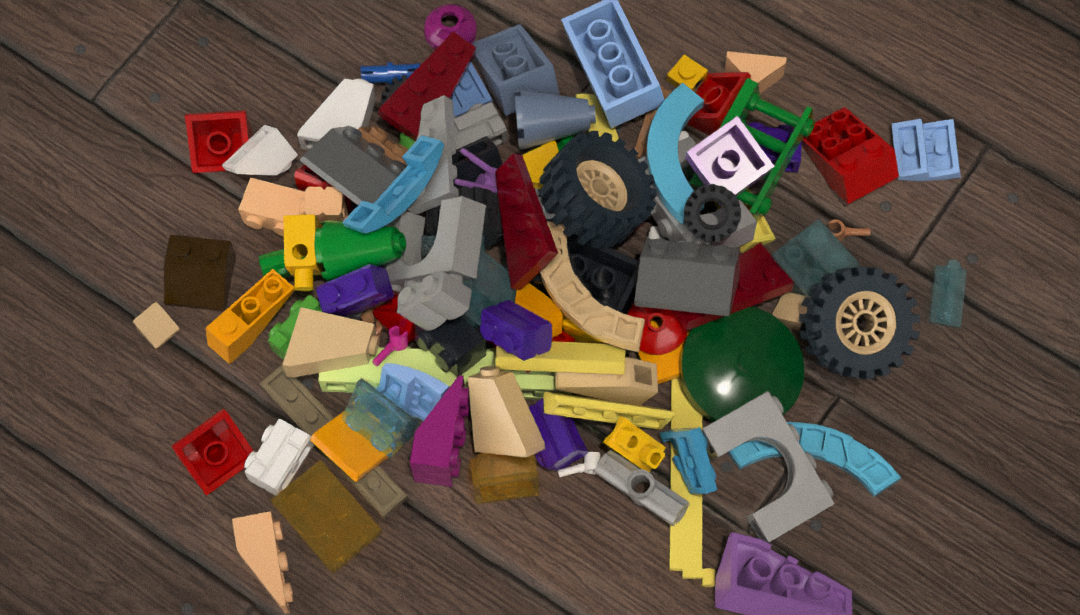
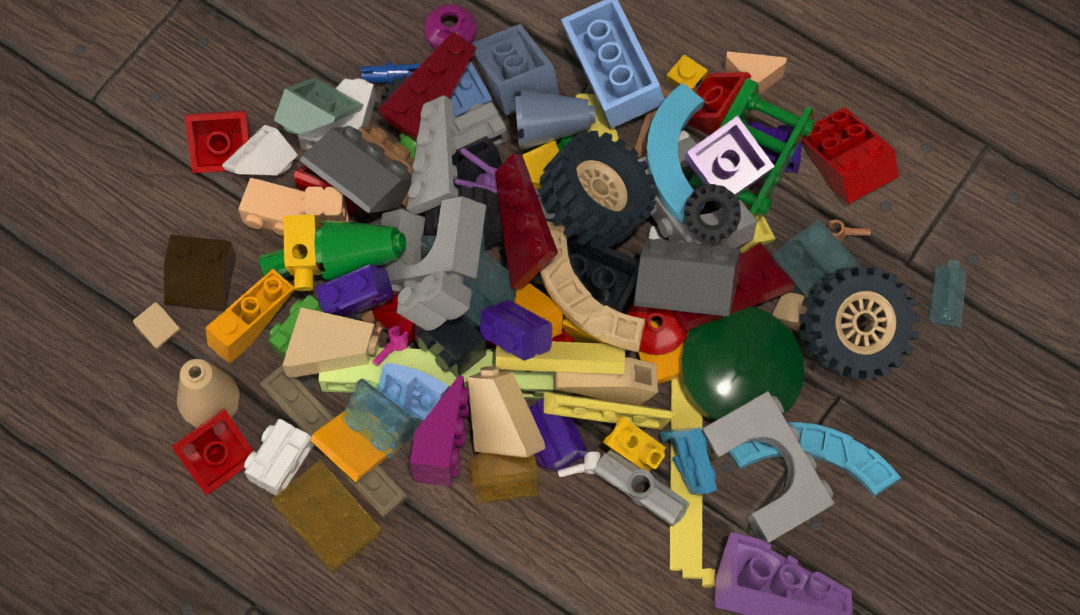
light nougat slope [232,511,294,614] -> none
dark azure slope [342,135,444,234] -> none
light blue slope [892,119,961,181] -> none
none -> tan cone [177,359,239,428]
none -> sand green slope [274,77,364,135]

